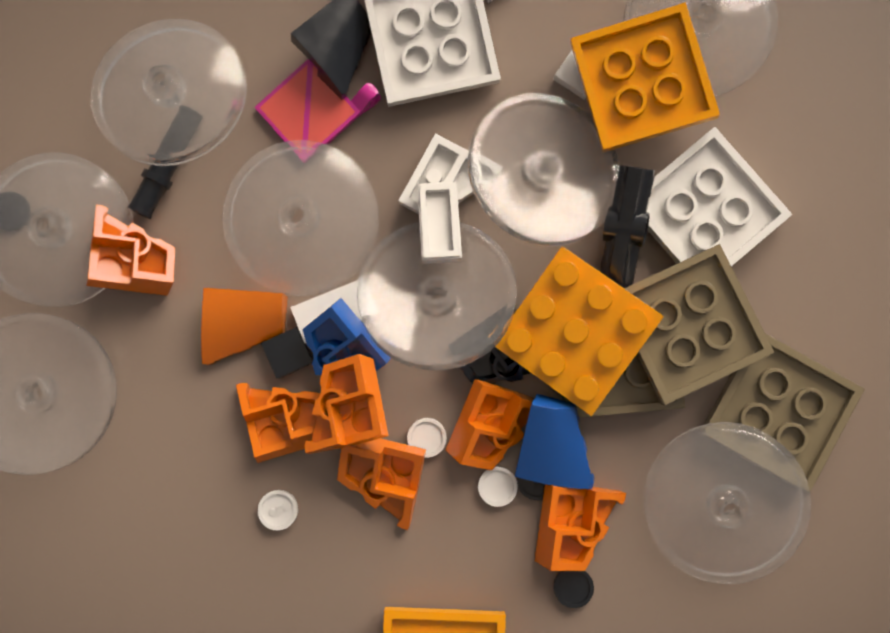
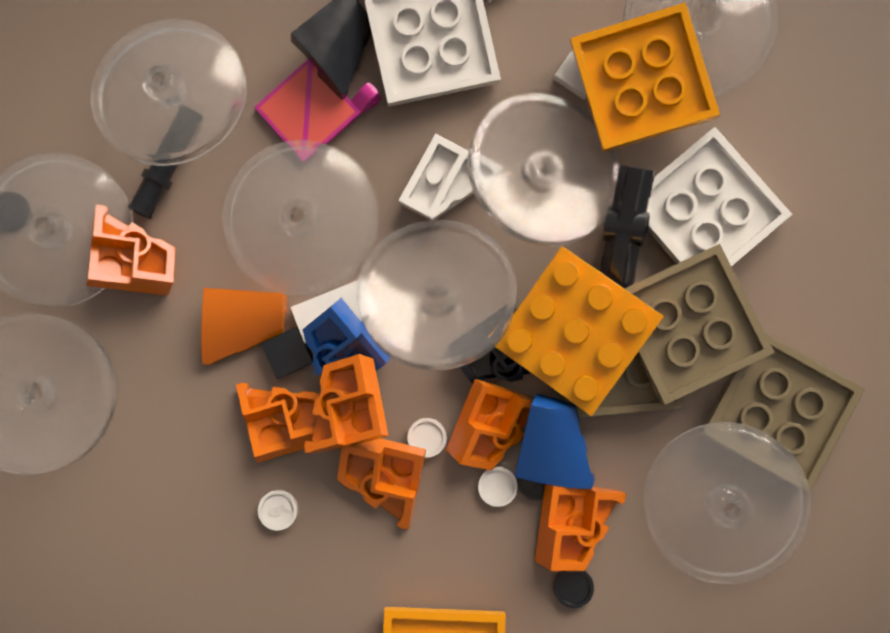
white tile [417,182,462,264] -> none

